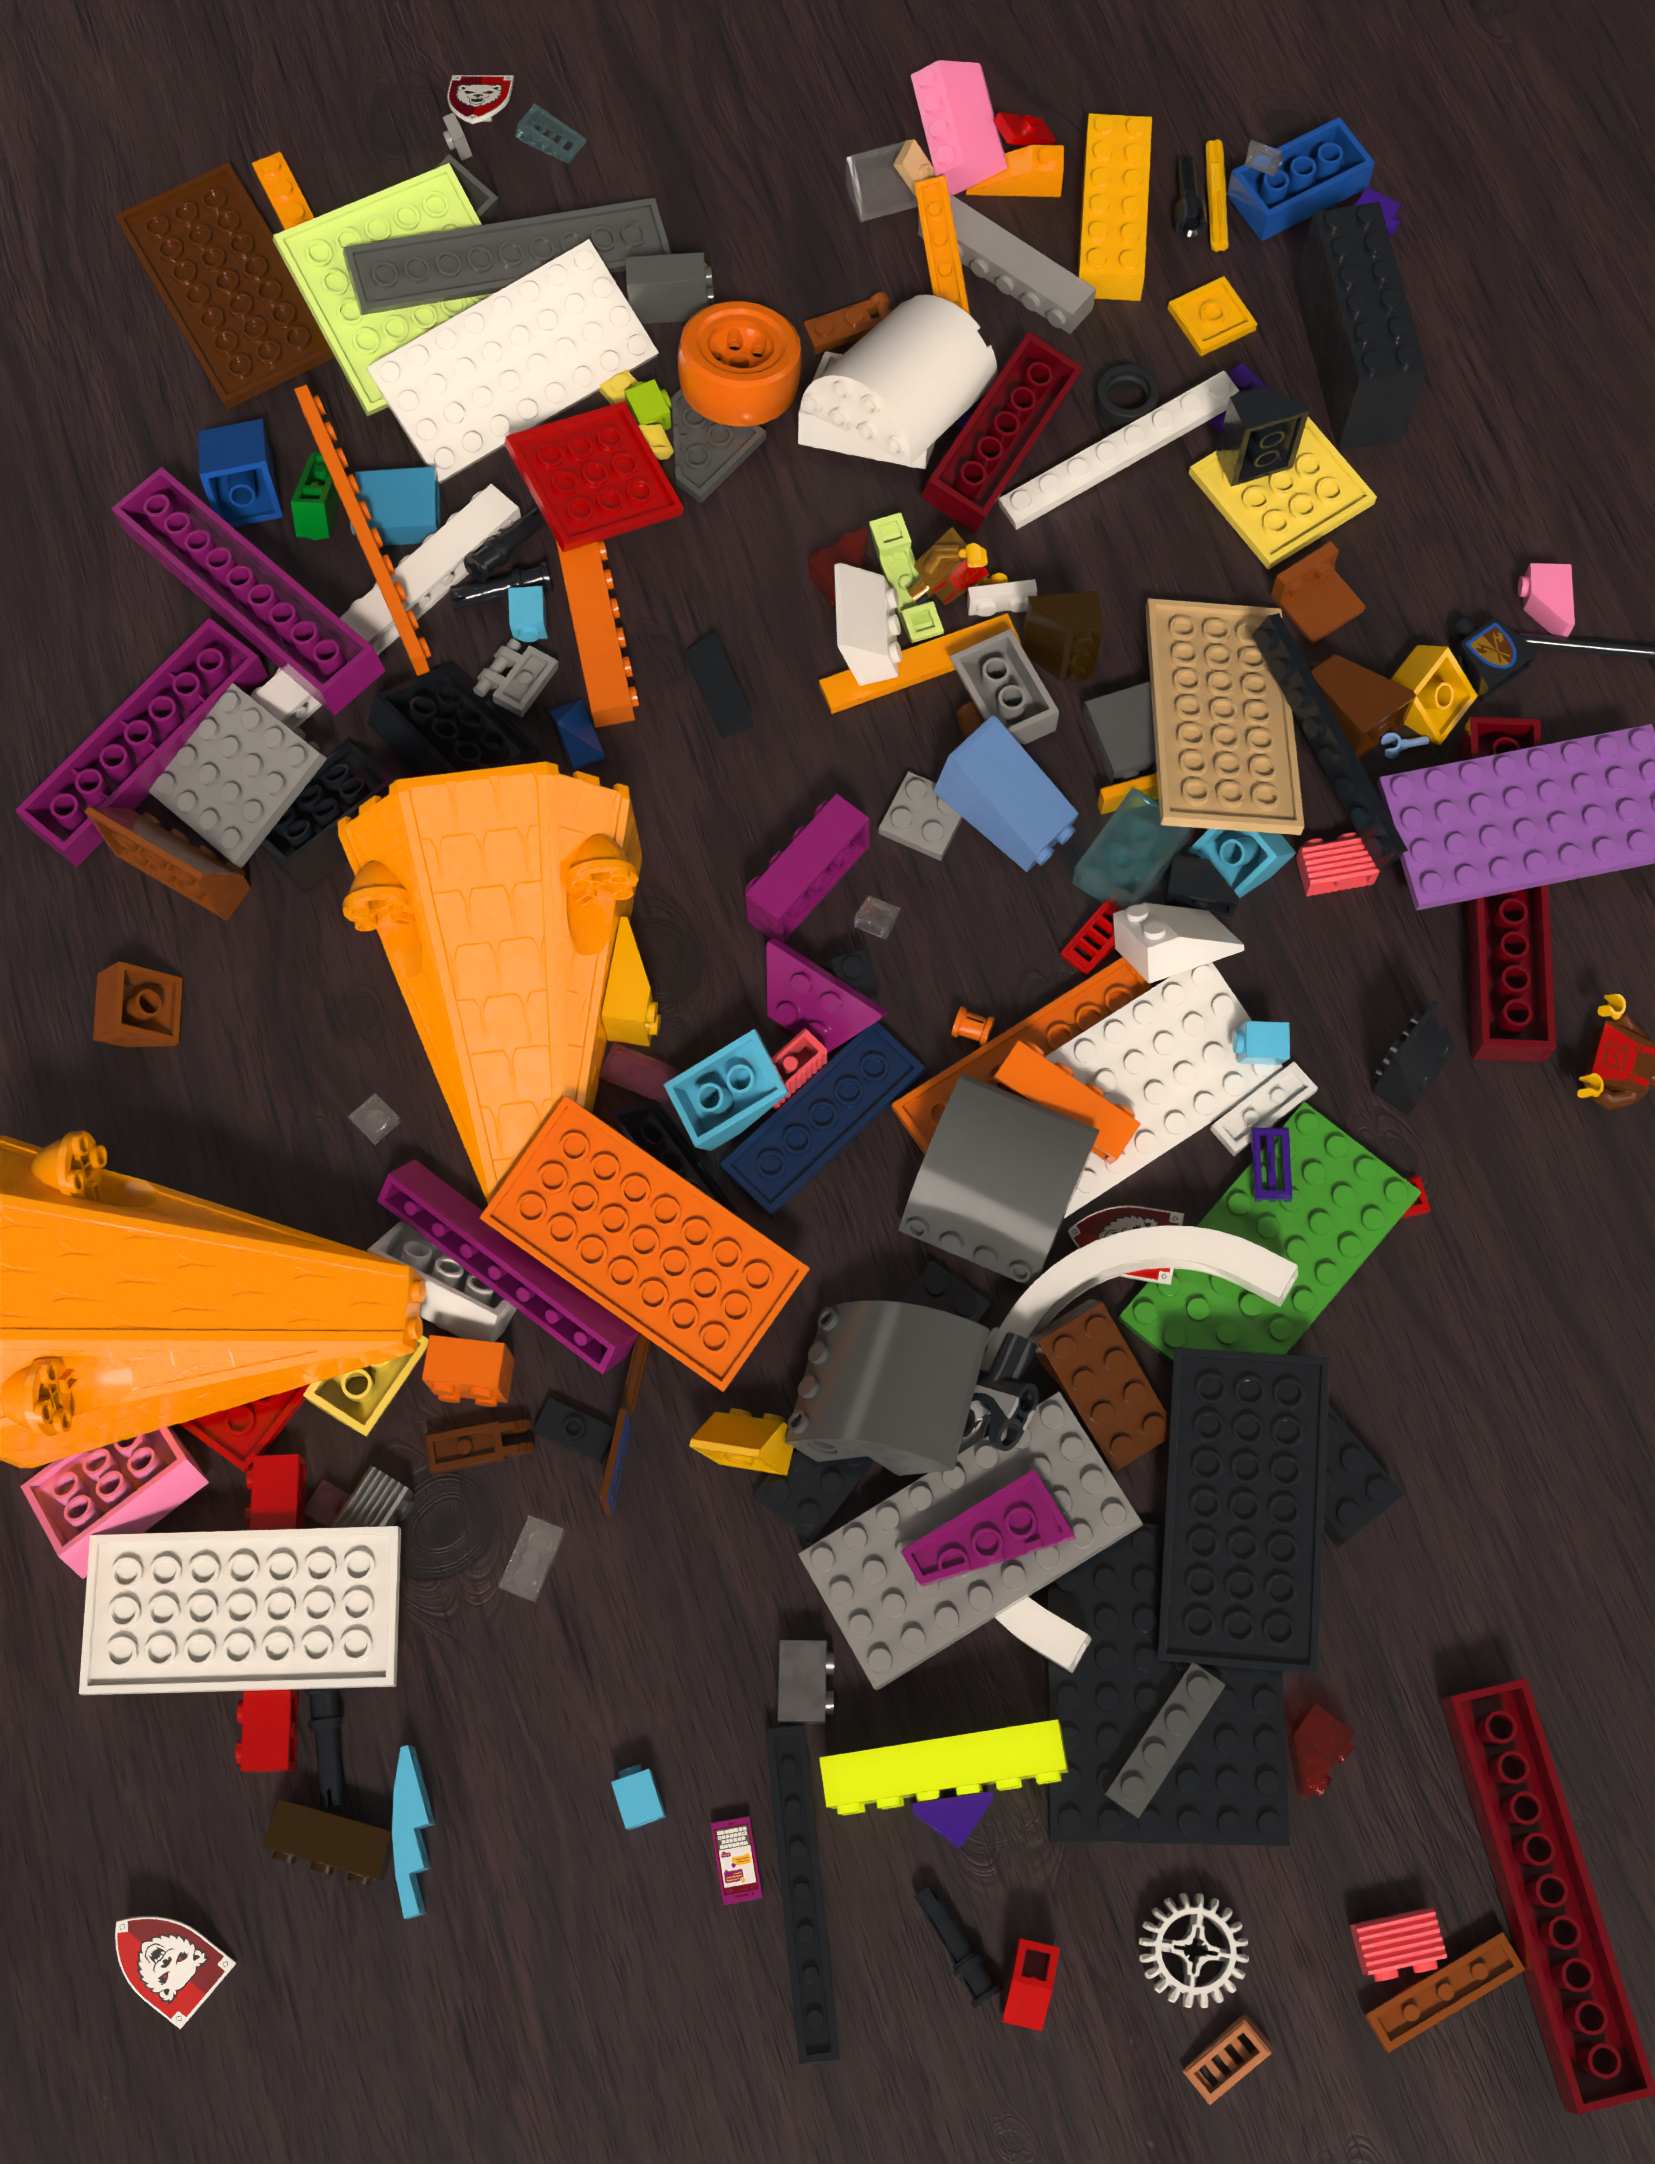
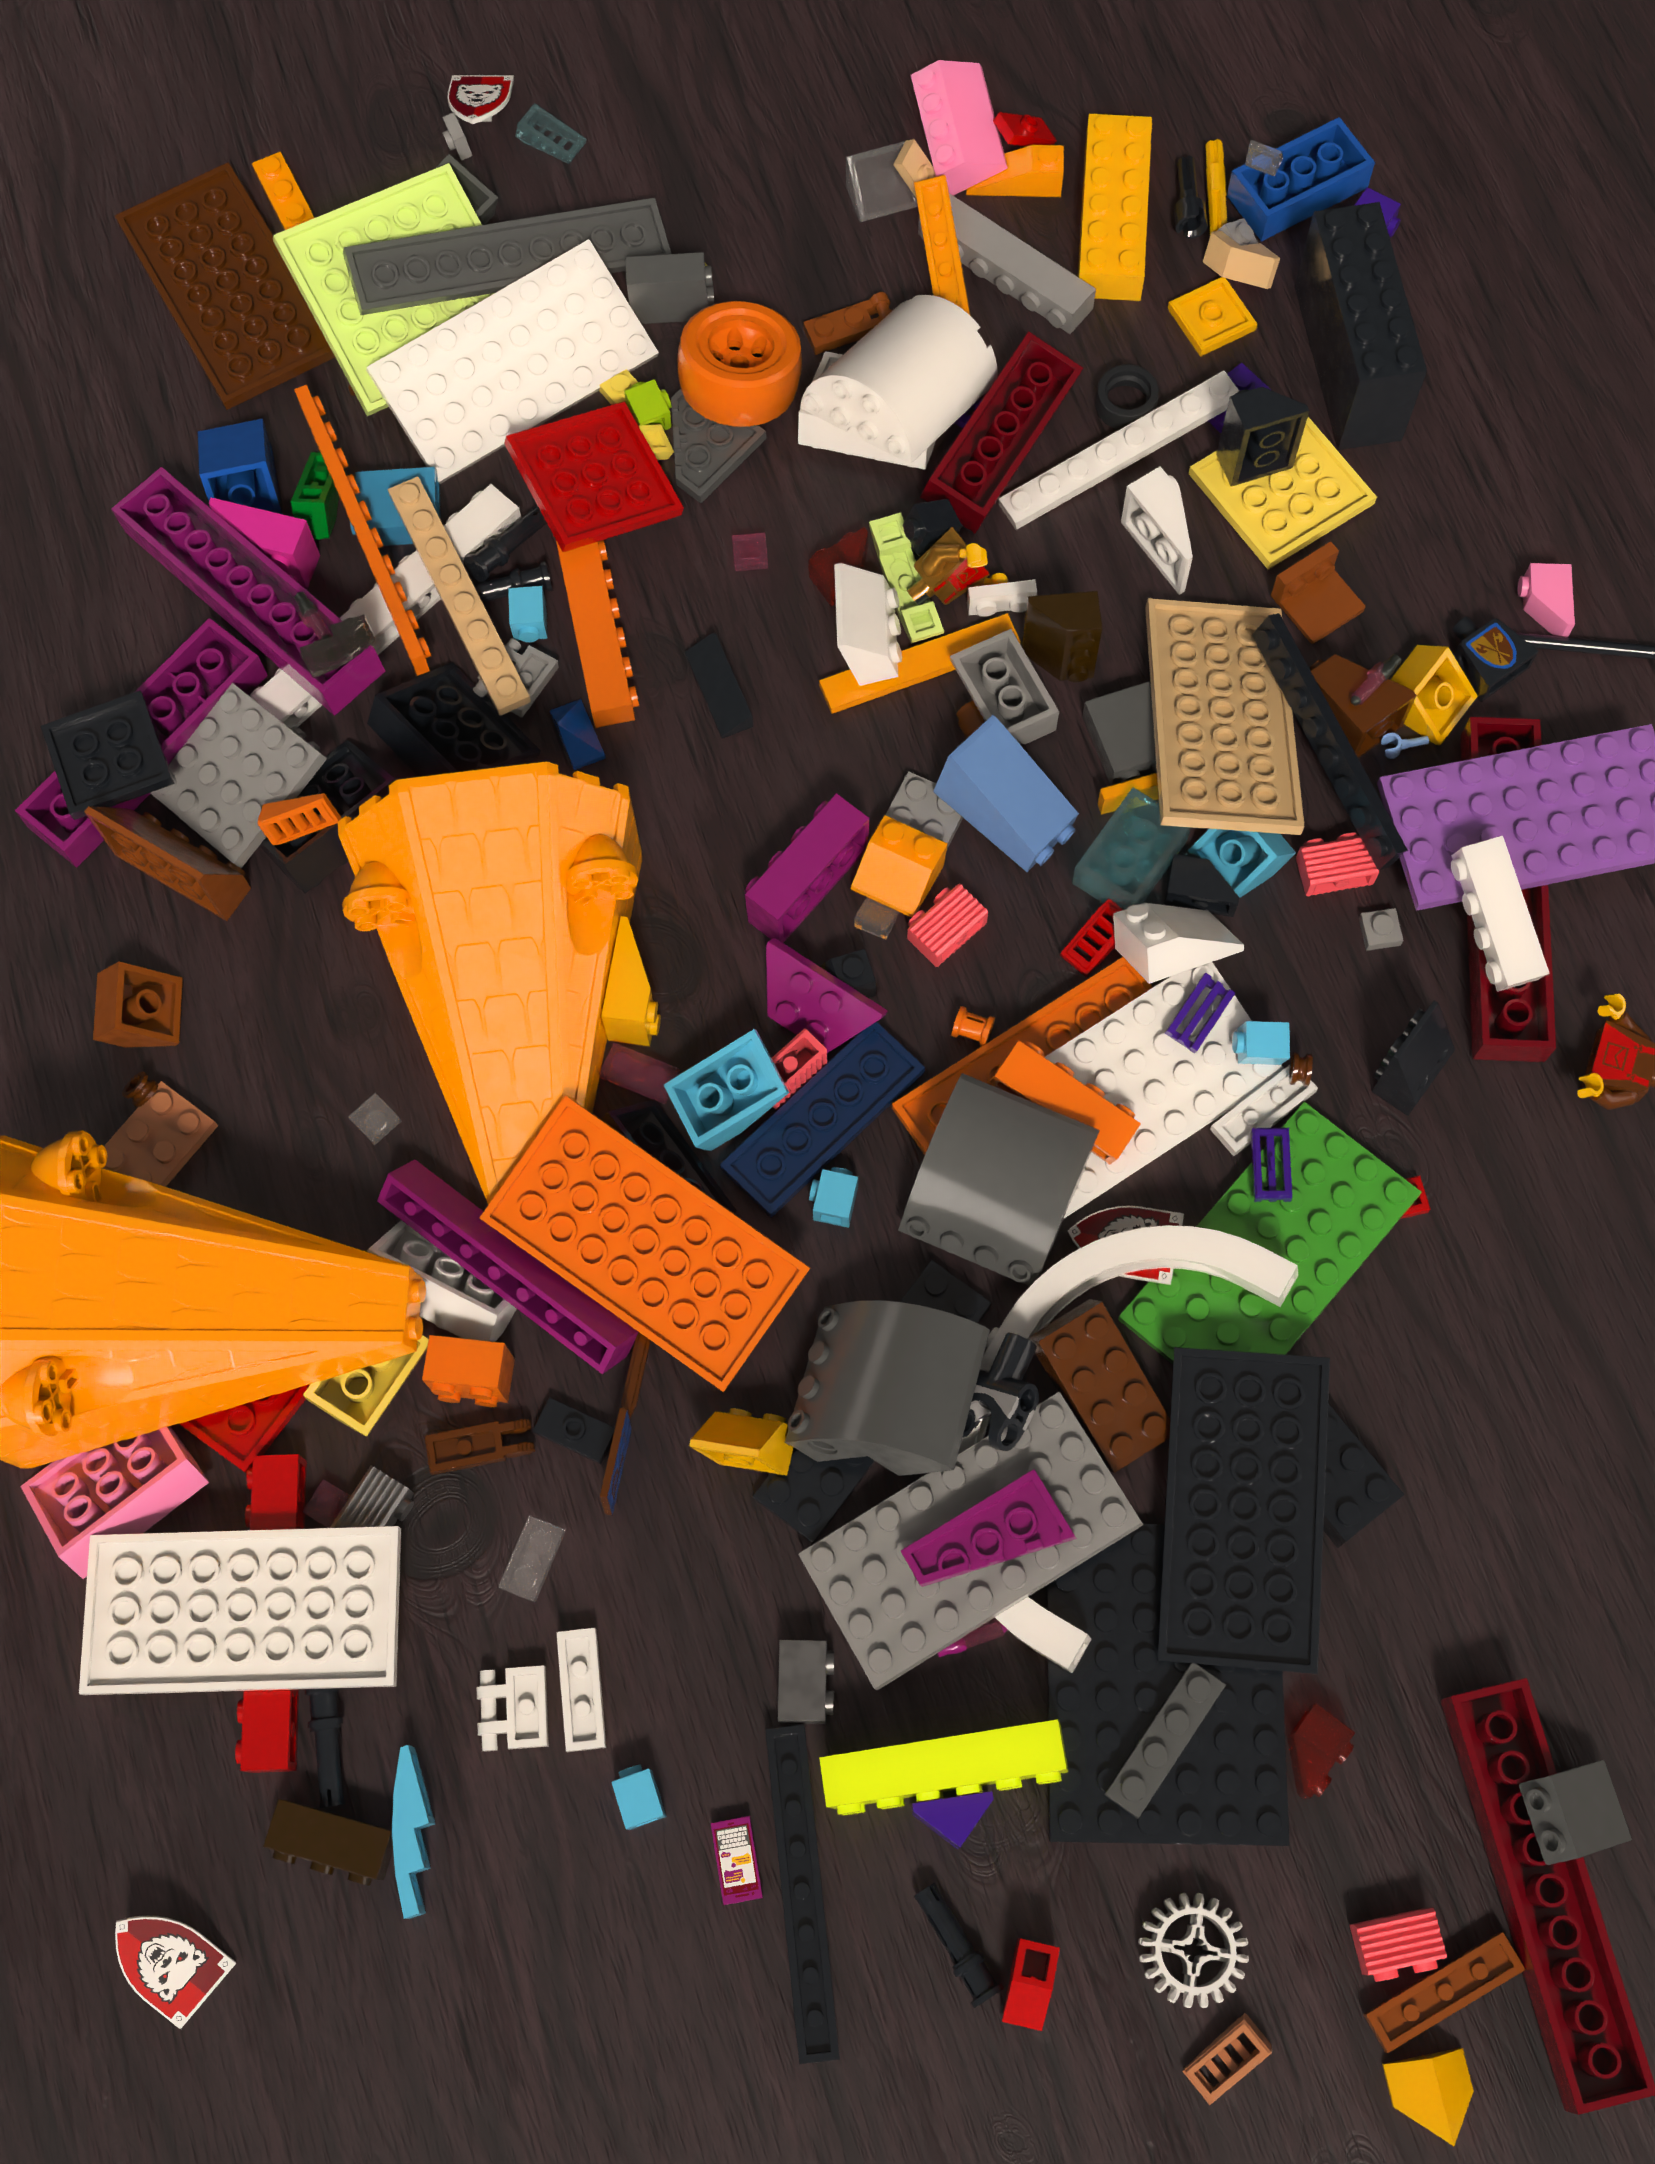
none -> black plate [41,690,175,820]
none -> nougat plate [102,1081,218,1187]
none -> reddish brown bush [122,1071,158,1107]
none -> dark pink slope [209,497,320,589]
none -> orange slope [258,793,341,845]
none -> clear pink piece [294,592,333,645]
none -> clear smoke slope [300,615,376,678]
none -> tan plate [388,476,531,716]
none -> white plate [476,1665,549,1751]
none -> white plate [557,1628,607,1752]
none -> clear pink plate [732,533,768,571]
none -> medium azure brick [809,1167,858,1228]
none -> light orange slope [851,815,948,918]
none -> black slope [902,499,962,557]
none -> coral brick [907,884,988,967]
none -> clear pink piece [937,1621,1008,1658]
none -> white slope [1121,466,1193,595]
none -> dark purple tile [1165,973,1235,1053]
none -> tan slope [1203,231,1280,289]
none -> light grey plate [1217,218,1258,246]
none -> reddish brown bush [1289,1052,1313,1086]
none -> clear pink piece [1351,654,1401,705]
none -> light grey plate [1359,908,1404,951]
none -> yellow slope [1382,2048,1474,2146]
none -> white brick [1451,836,1550,992]
none -> dark grey panel [1519,1760,1632,1865]

